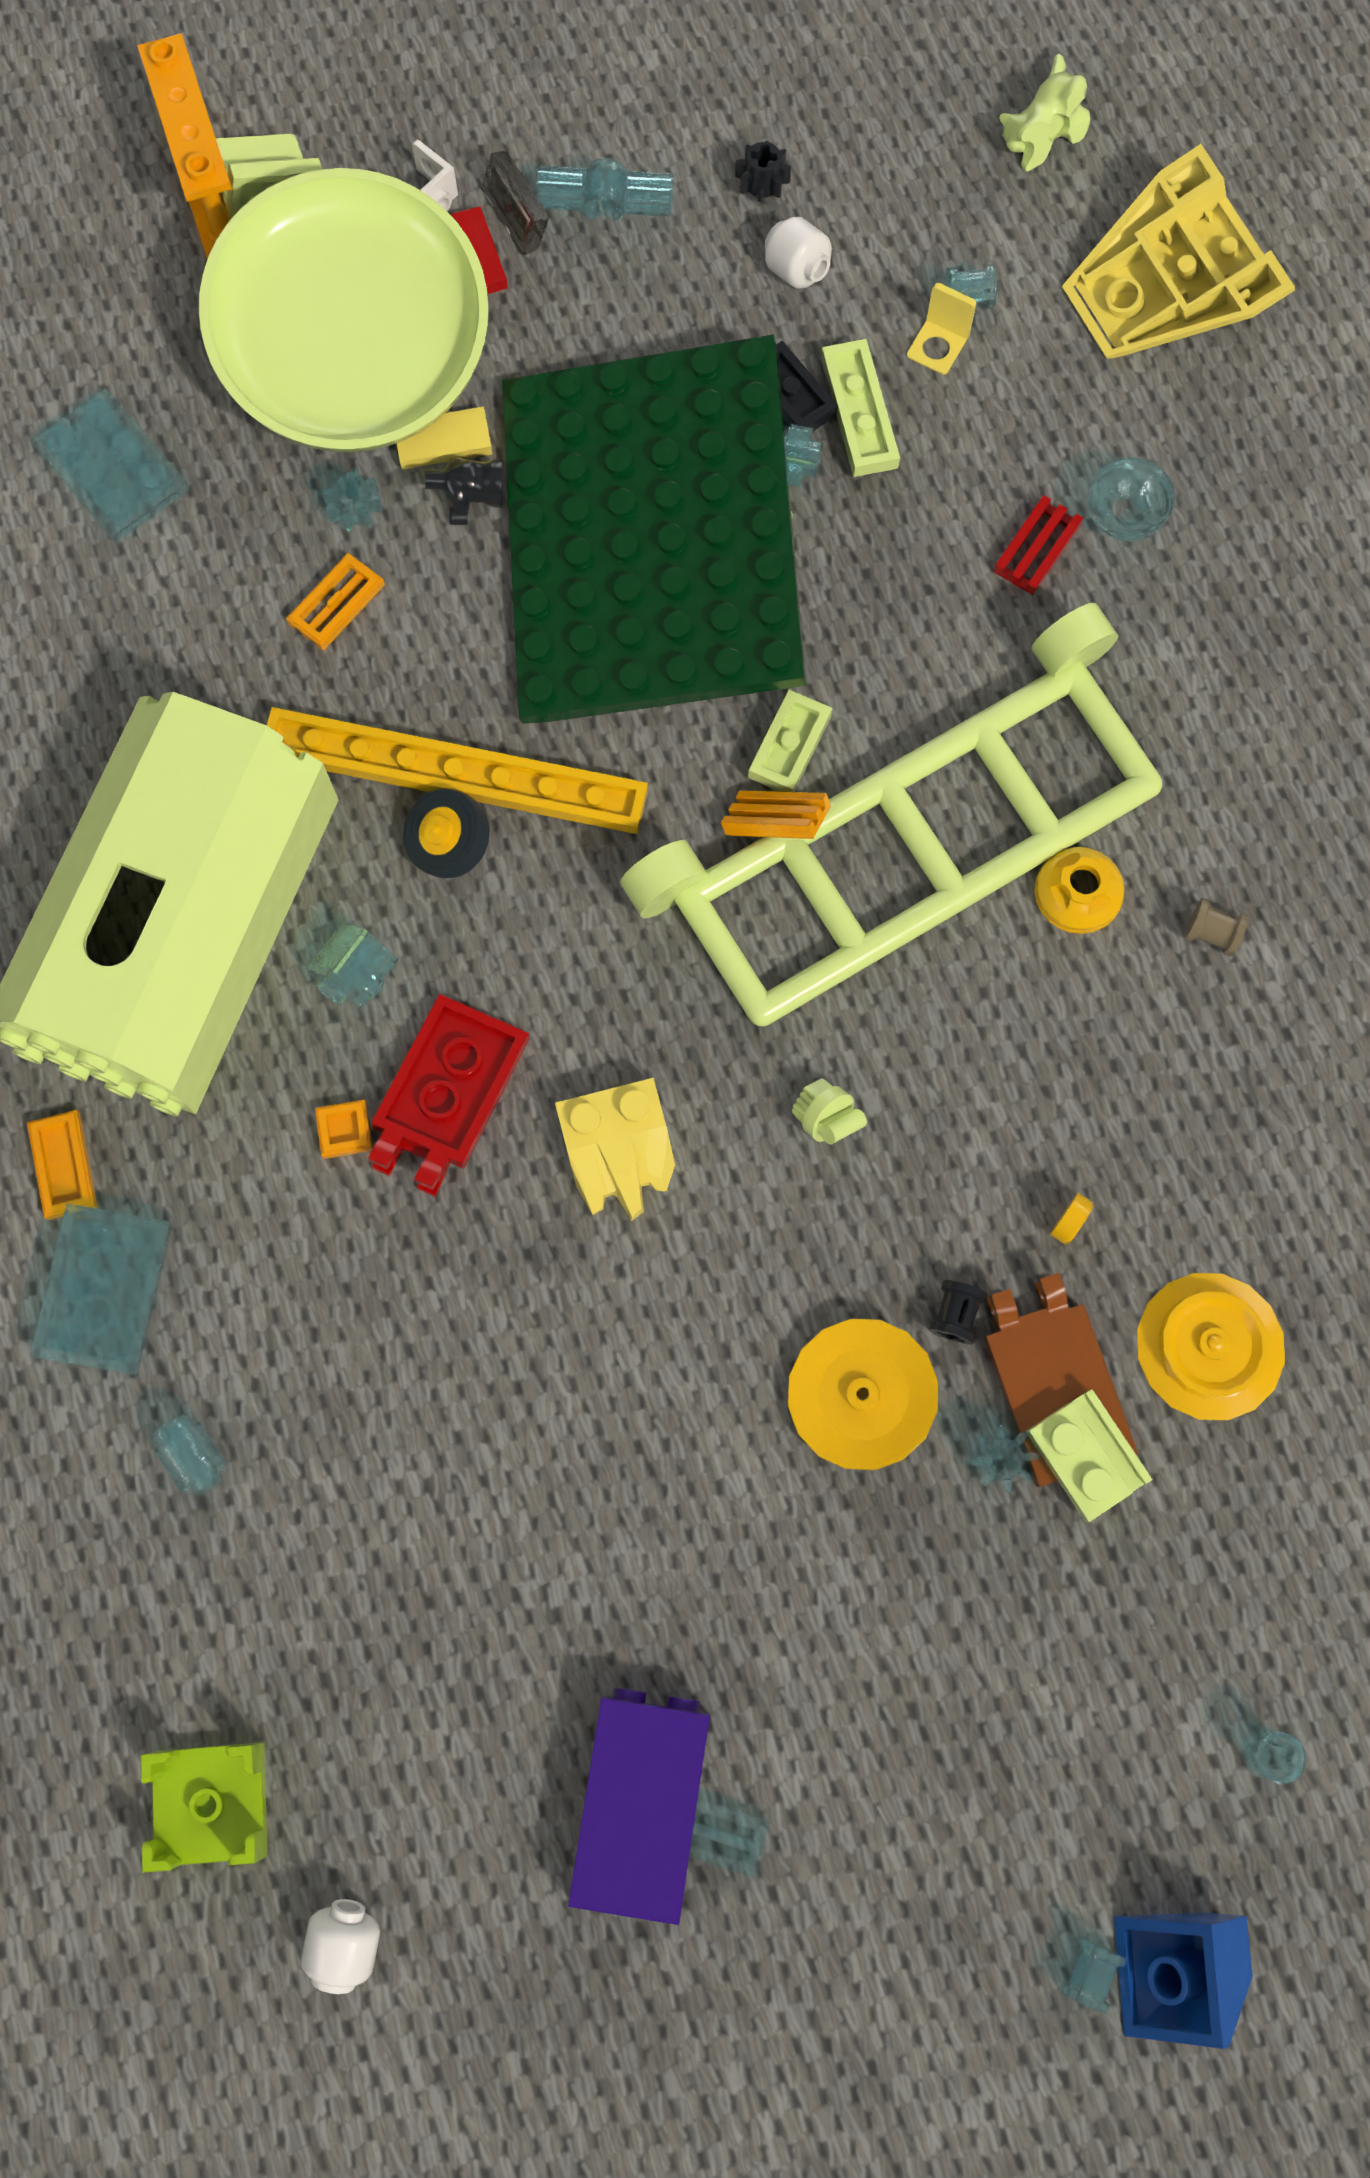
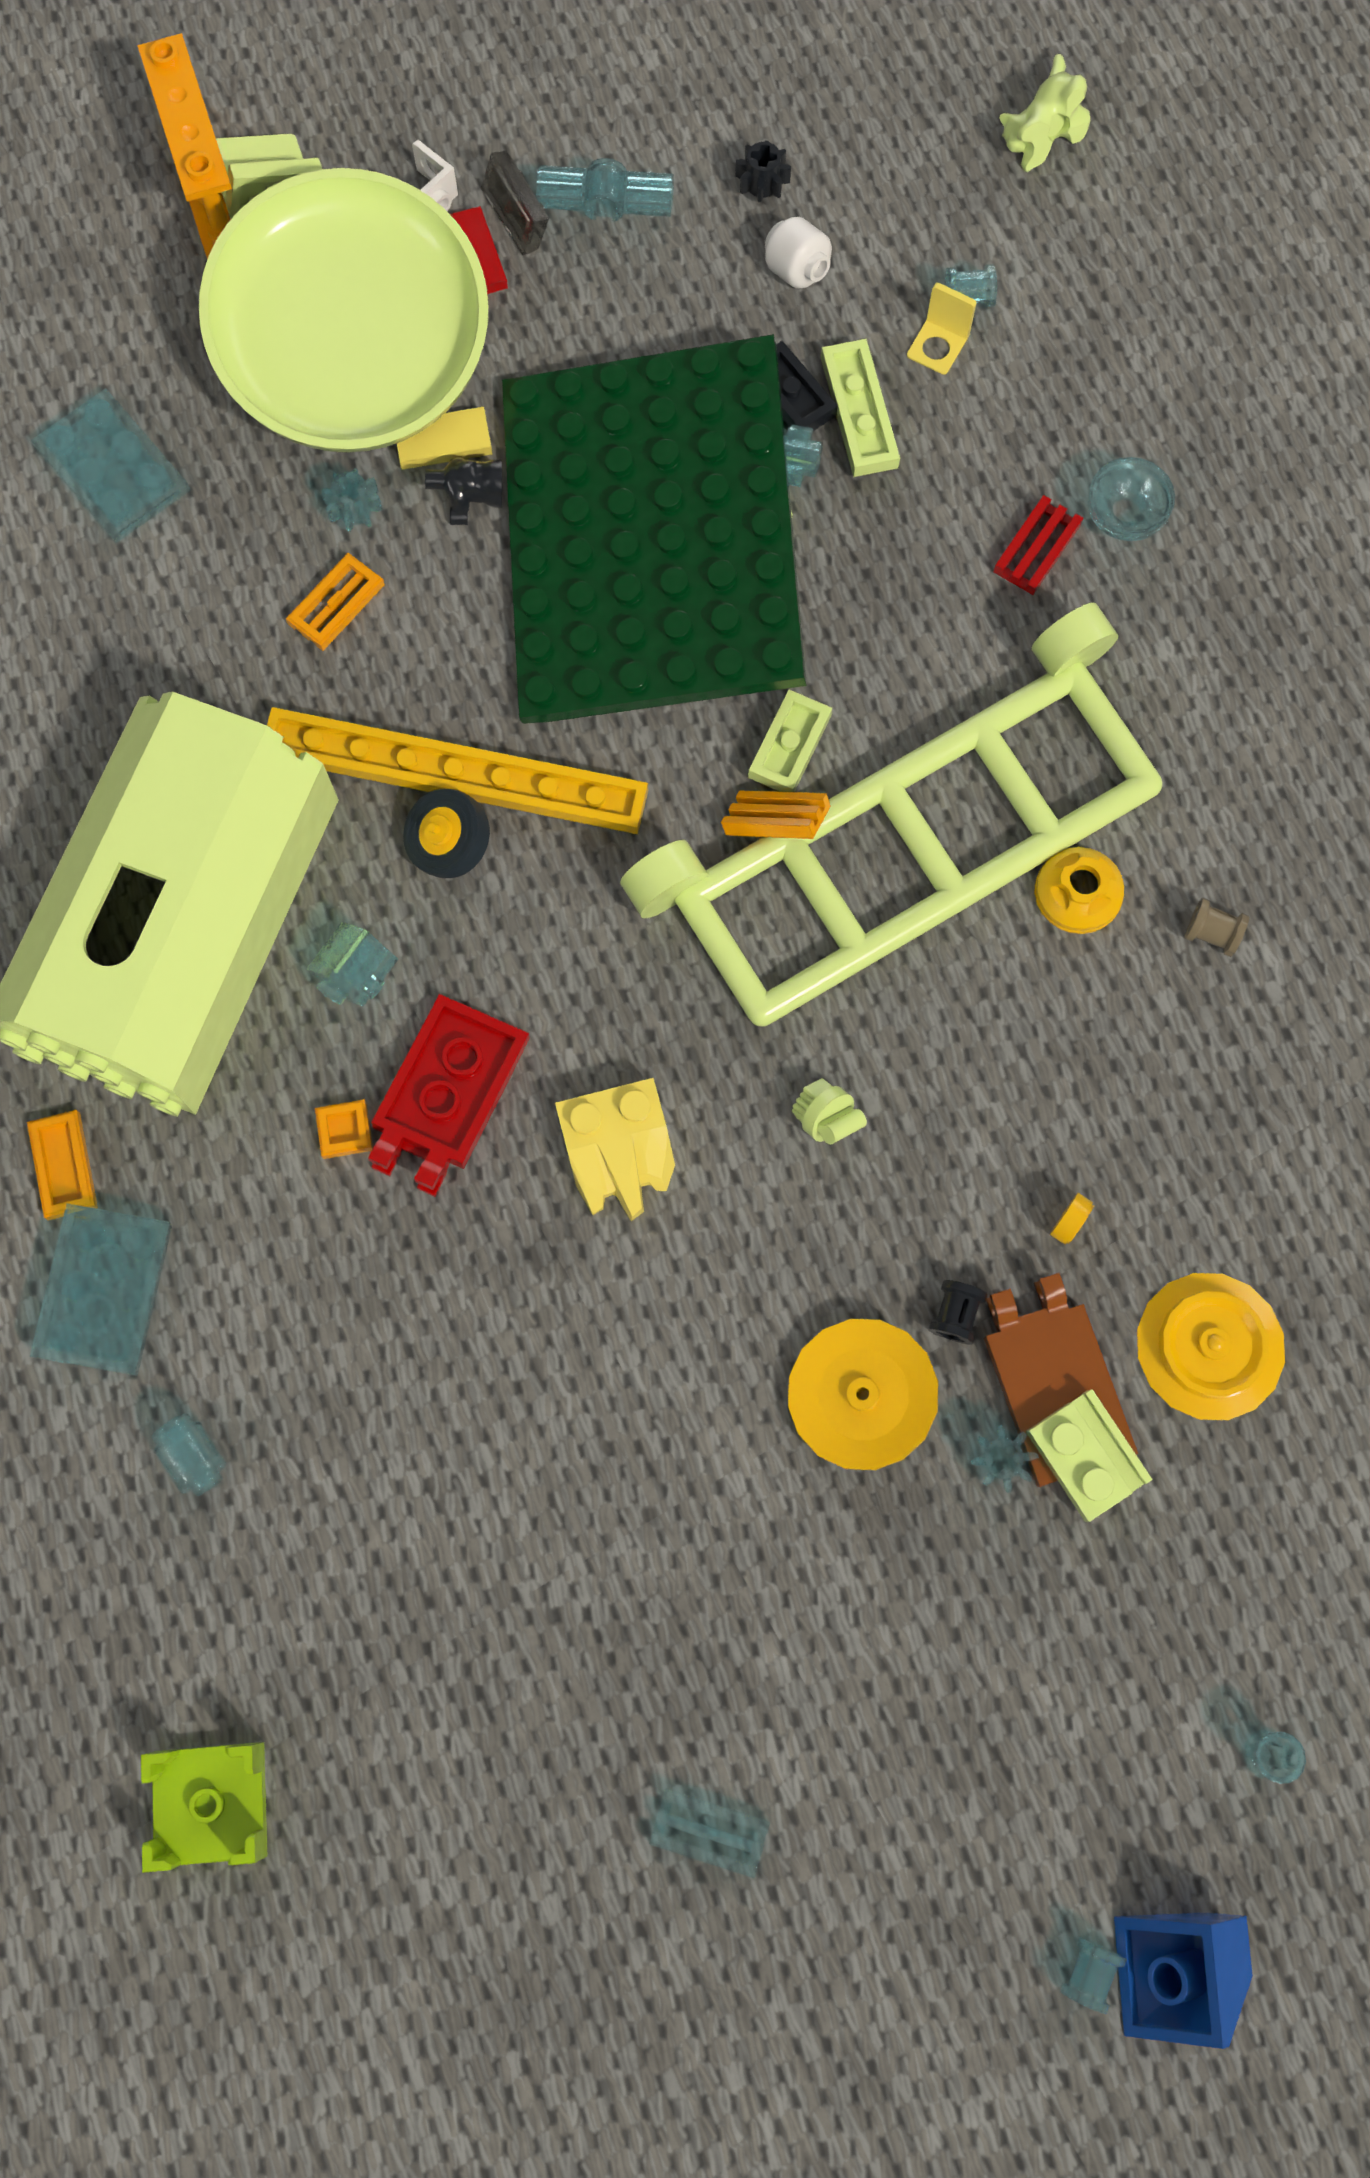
white head [301,1899,380,1994] -> none
dark purple panel [568,1687,710,1925] -> none
light yellow wedge [1062,144,1295,359] -> none

